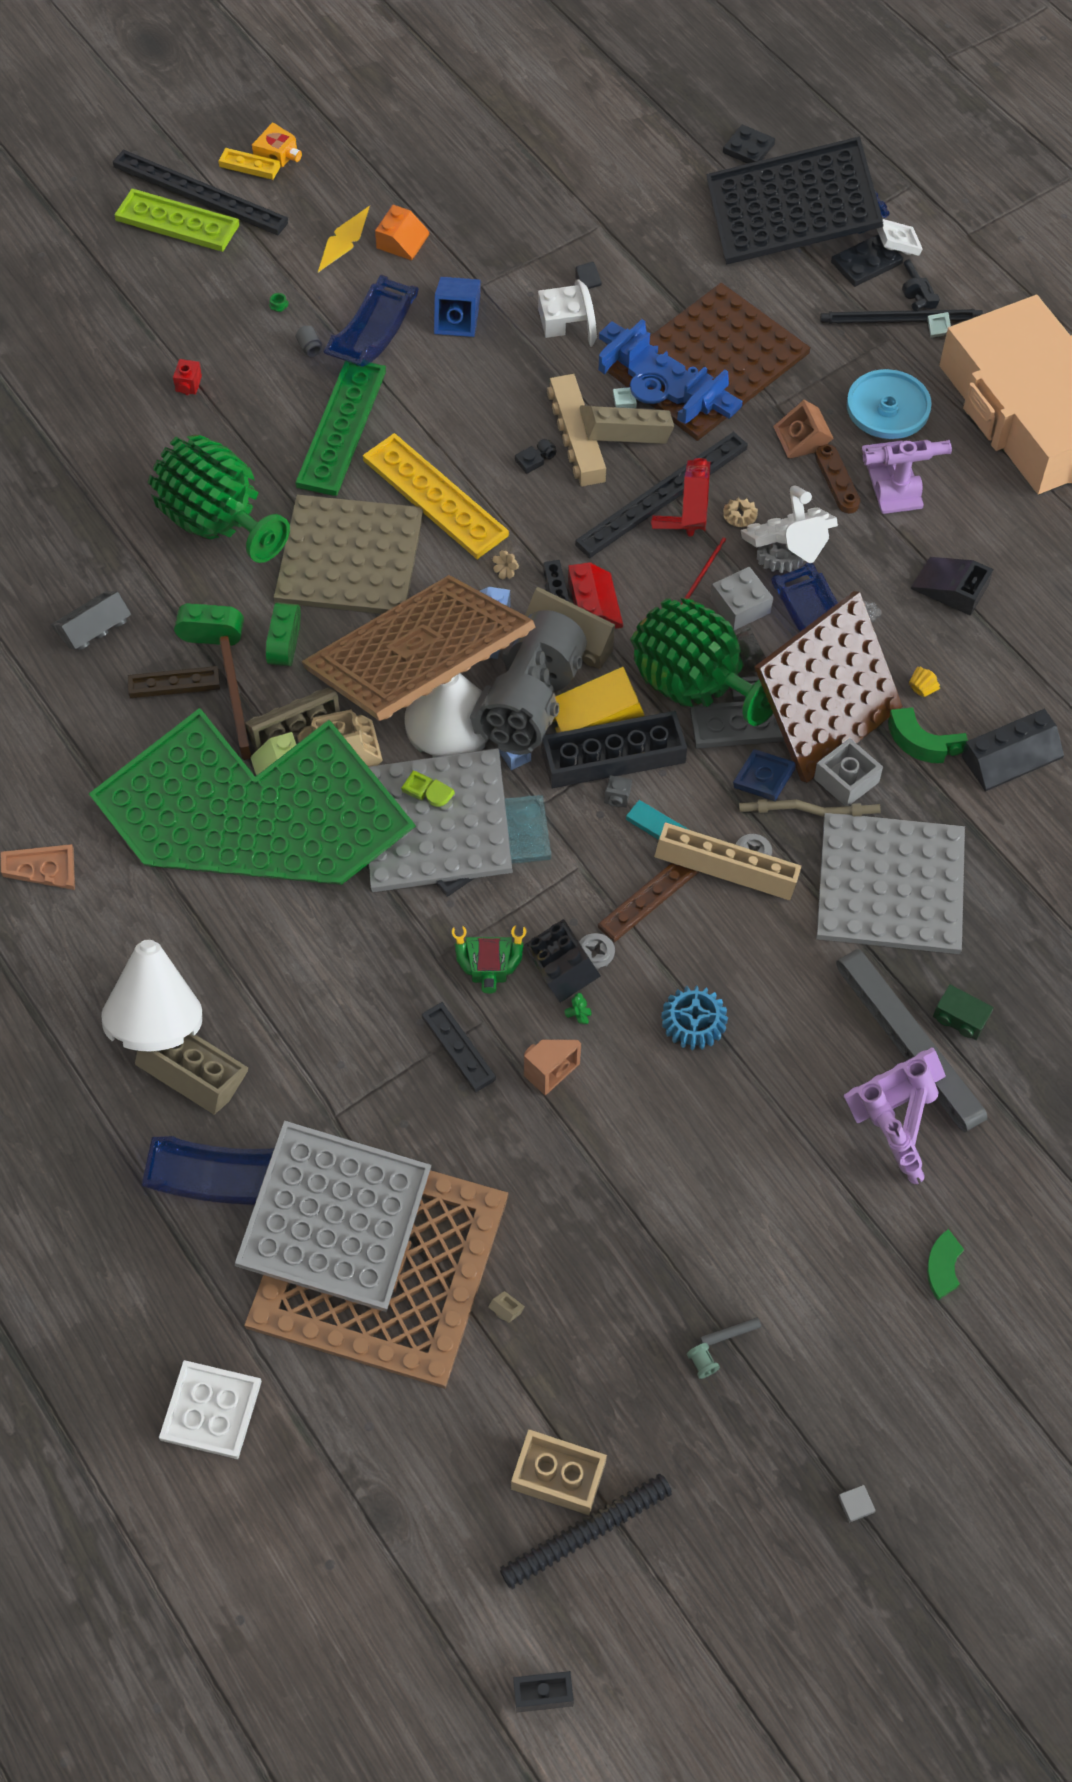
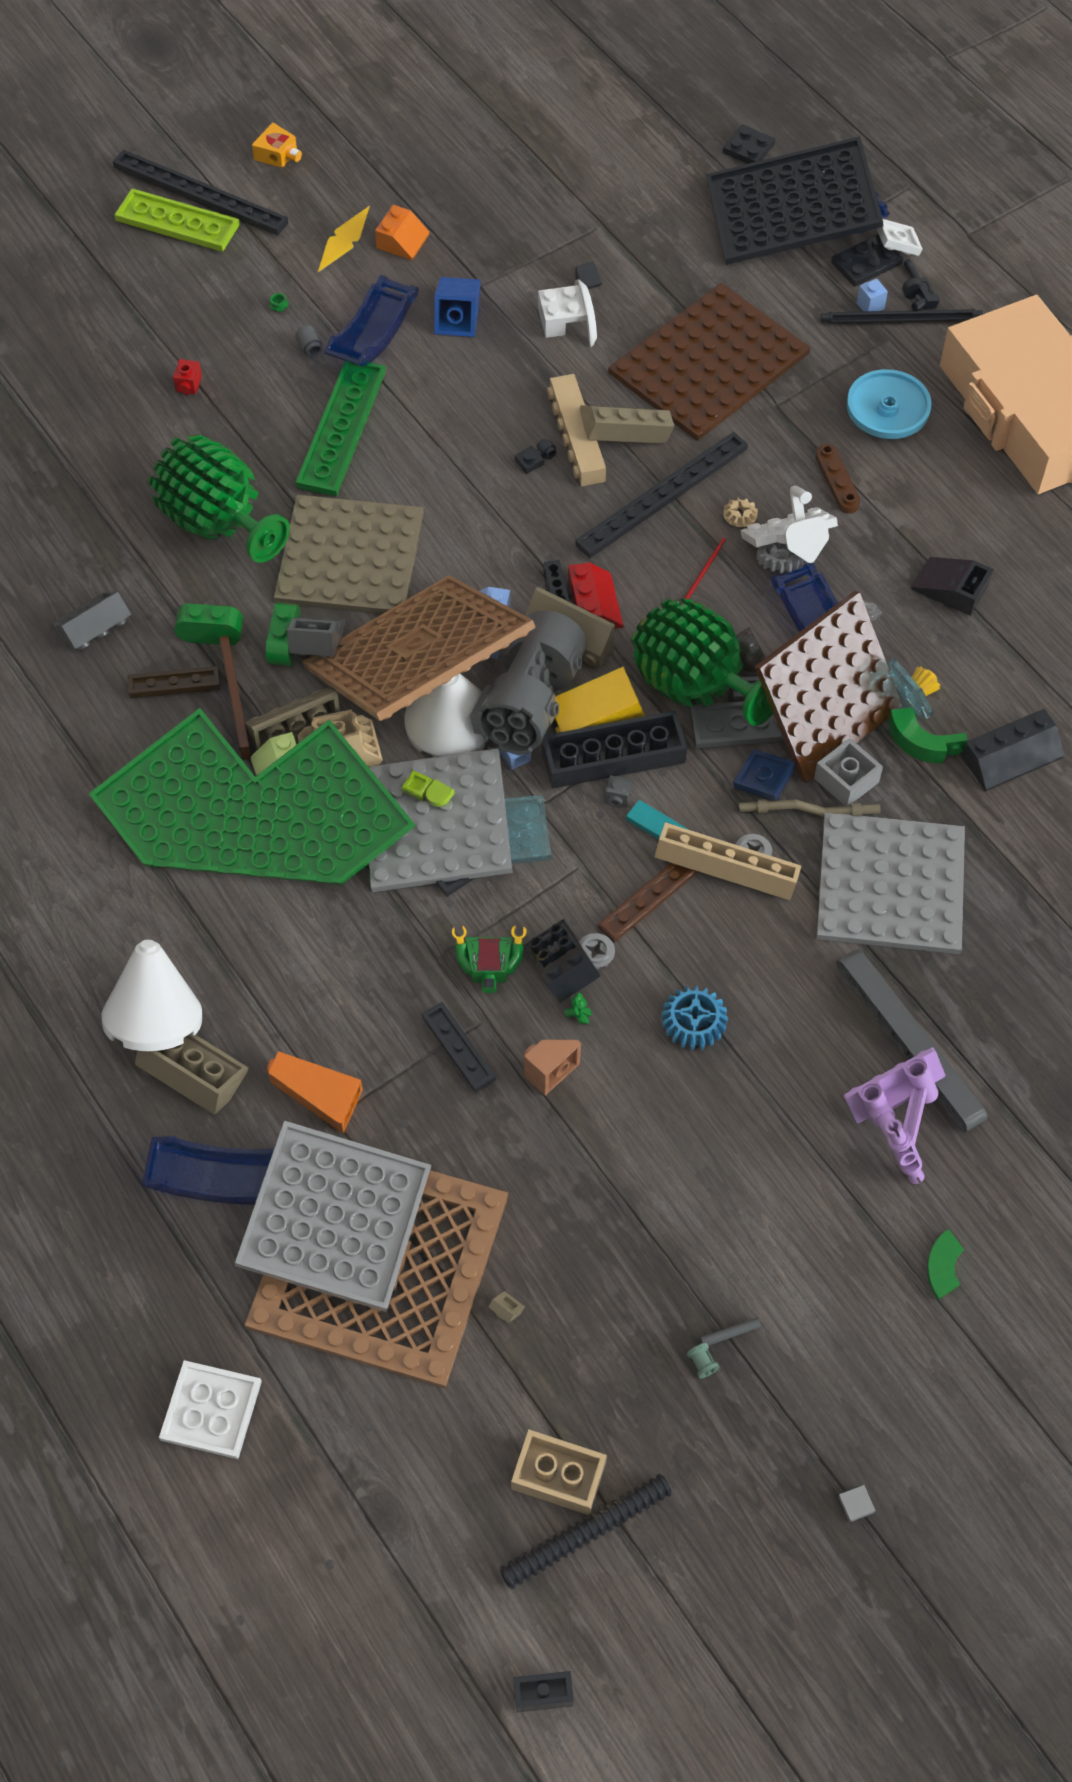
nougat wing [1,844,75,890] -> none
yellow plate [218,148,280,180] -> none
yellow plate [363,433,509,559] -> none
tan plant [493,551,519,579] -> none
blue piece [598,319,743,424] -> none
light aqua plate [613,387,637,408] -> none
red piece [651,458,710,537] -> none
light grey brick [710,566,773,630] -> none
nougat slope [773,400,834,459] -> none
lavender plate [862,440,952,514] -> none
light aqua plate [927,312,951,338] -> none
dark green brick [933,984,994,1040] -> none
none -> orange slope [267,1051,363,1133]
none -> dark grey slope [288,616,347,657]
none -> light blue brick [857,279,888,311]
none -> clear light blue plate [888,658,933,719]

